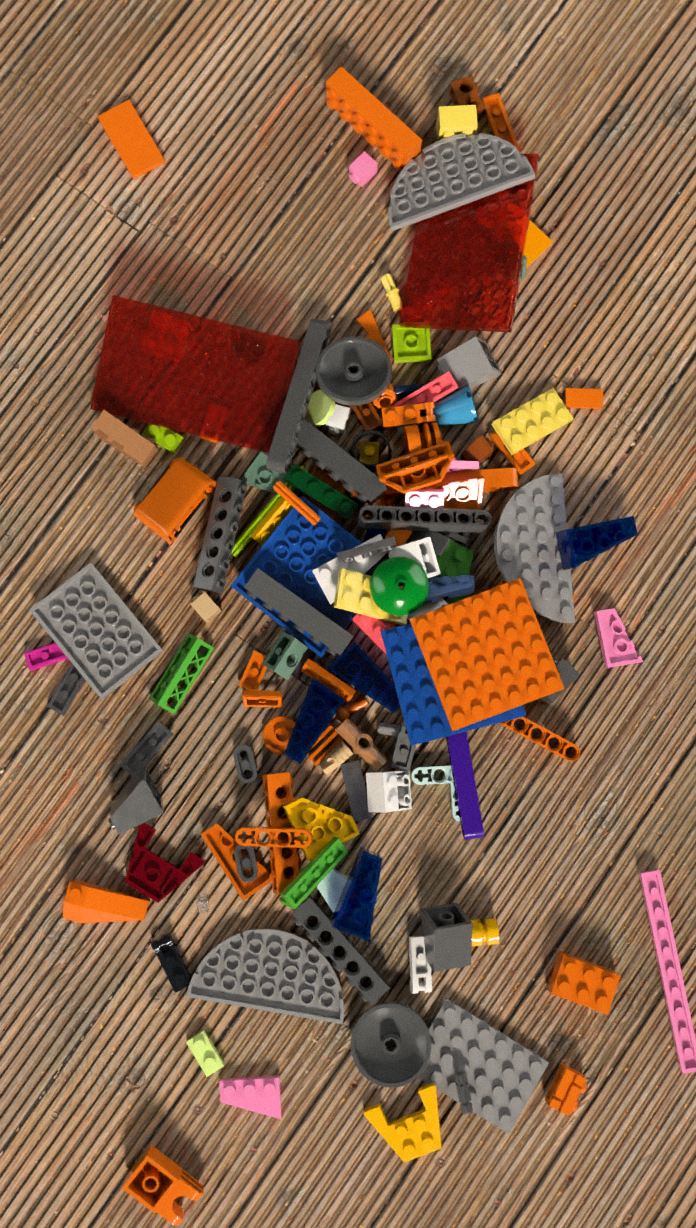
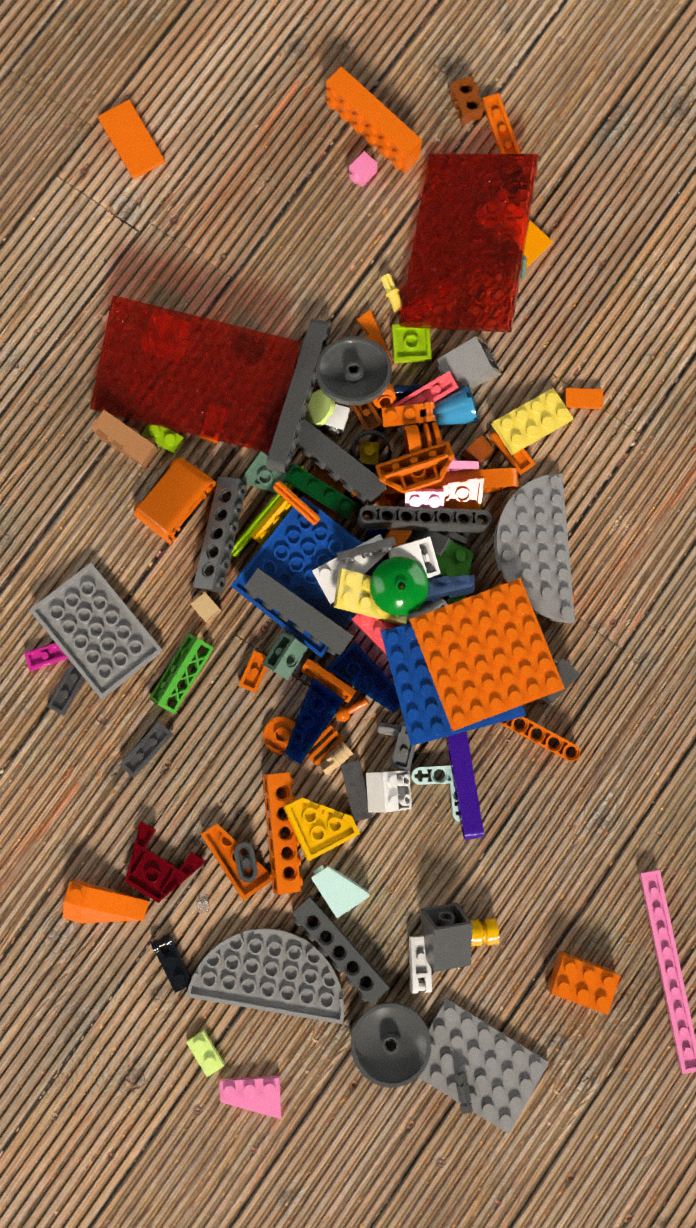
dark grey slope [109,766,163,835] -> none
orange brick [122,1145,204,1226] -> none
dark grey plate [233,745,258,783] -> none
orange beam [235,826,313,848] -> none
orange tile [243,690,282,707] -> none
bright green fence [279,837,348,910] -> none
clear blue wedge [330,847,382,942] -> none
medium nougat piece [335,717,388,771] -> none
yellow wing [363,1082,442,1163] -> none
light grey plate [388,133,536,231] -> none
light yellow brick [436,105,478,141] -> none
orange brick [545,1063,587,1116] -> none
clear blue wedge [555,516,638,570] -> none
bright pink wing [594,608,643,668] -> none

